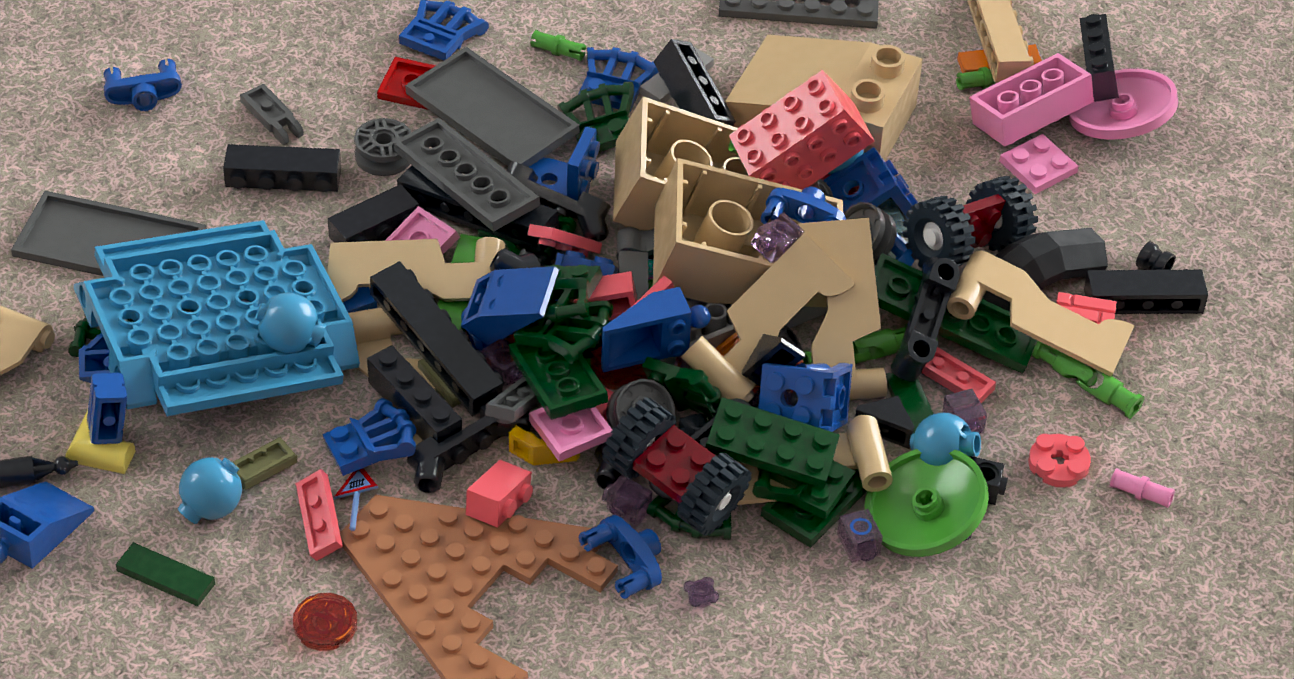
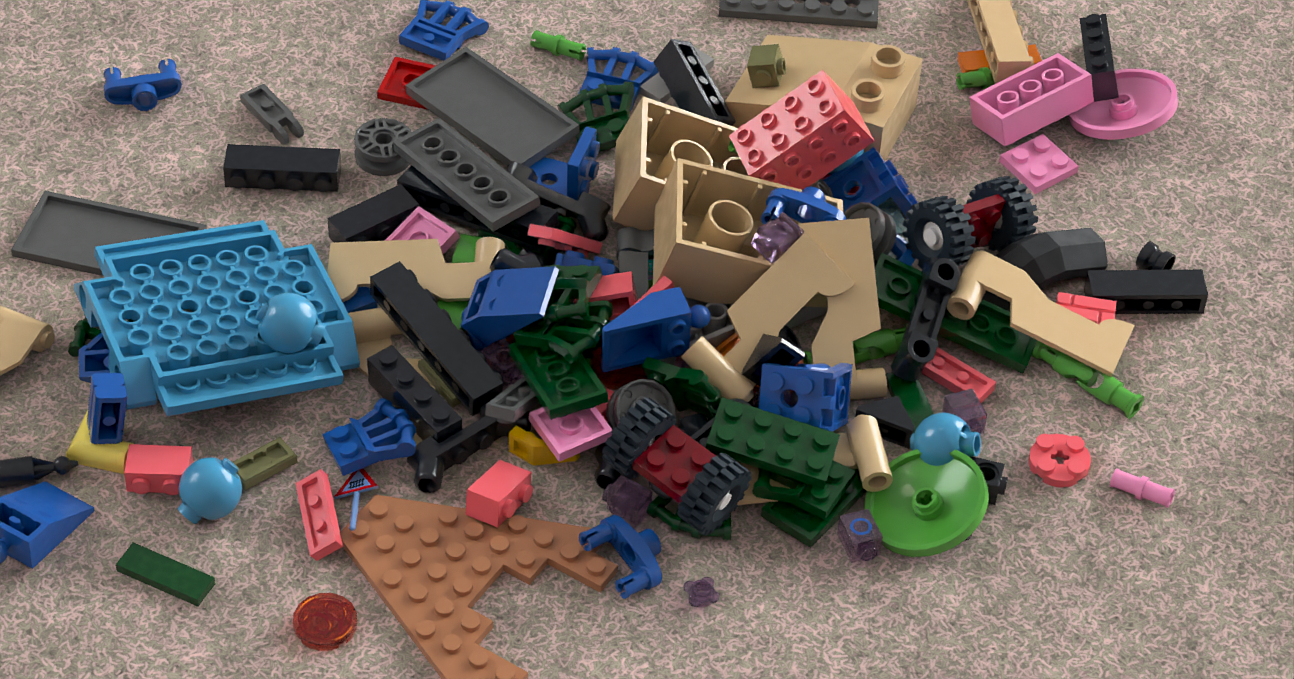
none -> coral brick [124,444,193,495]
none -> olive brick [747,44,786,88]

